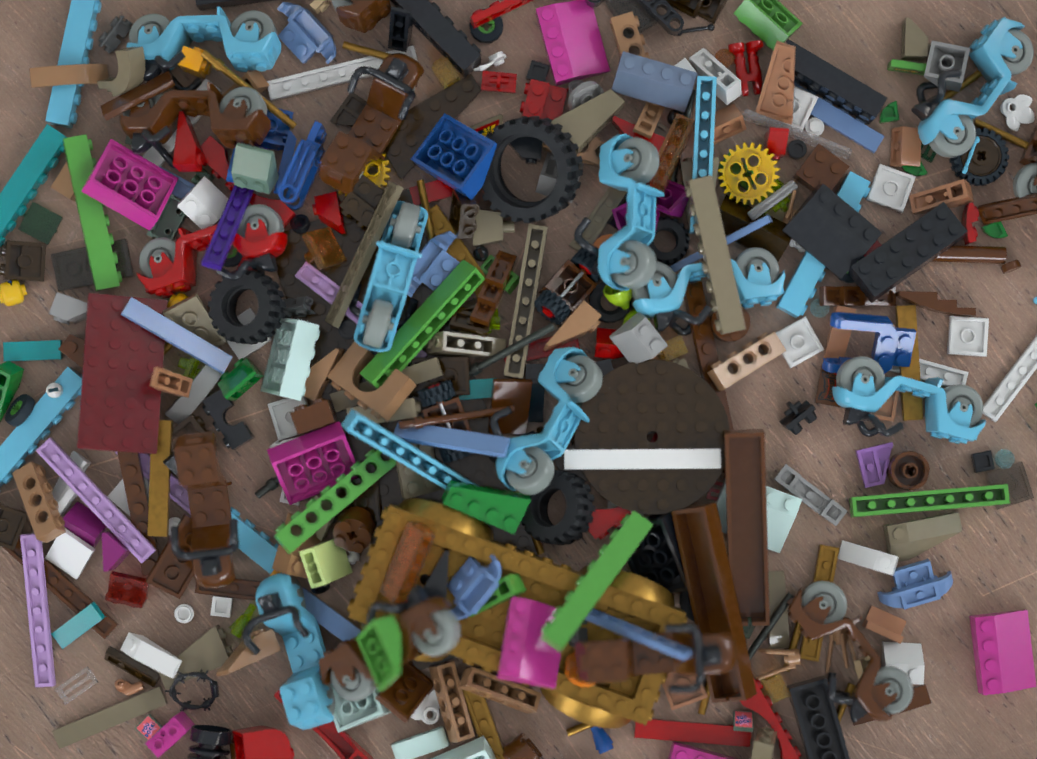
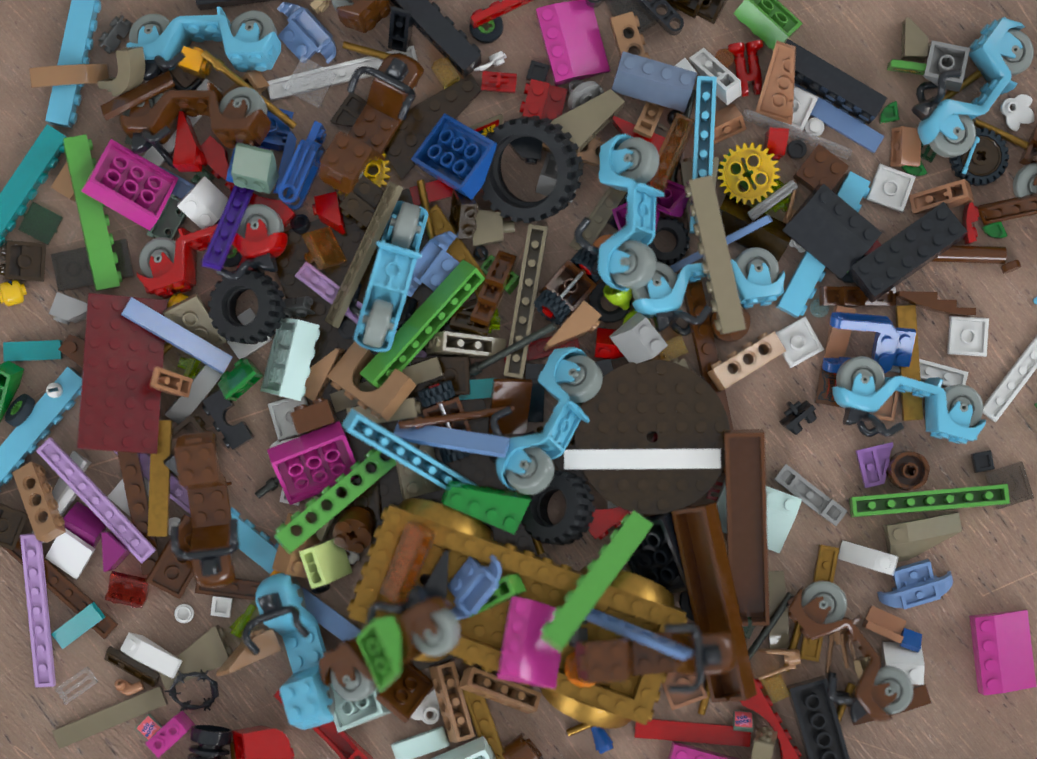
black hinge [677,24,715,36] -> none
clear light blue plate [995,449,1015,469] -> none
none -> clear tile [285,56,337,108]
none -> blue tile [900,628,922,652]

